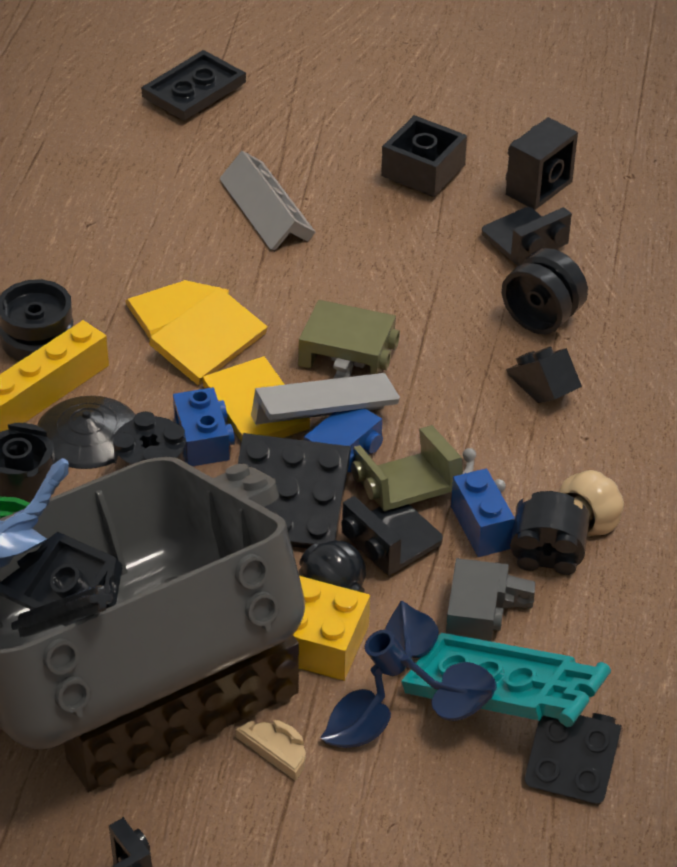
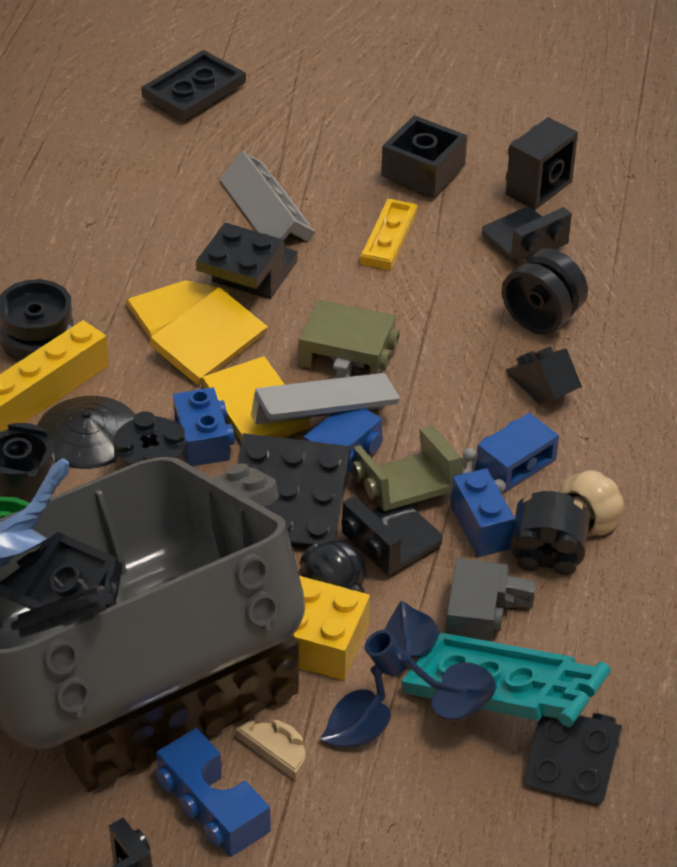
none -> blue arch [155,728,271,857]
none -> black bracket [196,223,298,299]
none -> yellow tile [360,199,418,271]
none -> blue brick [476,412,559,493]

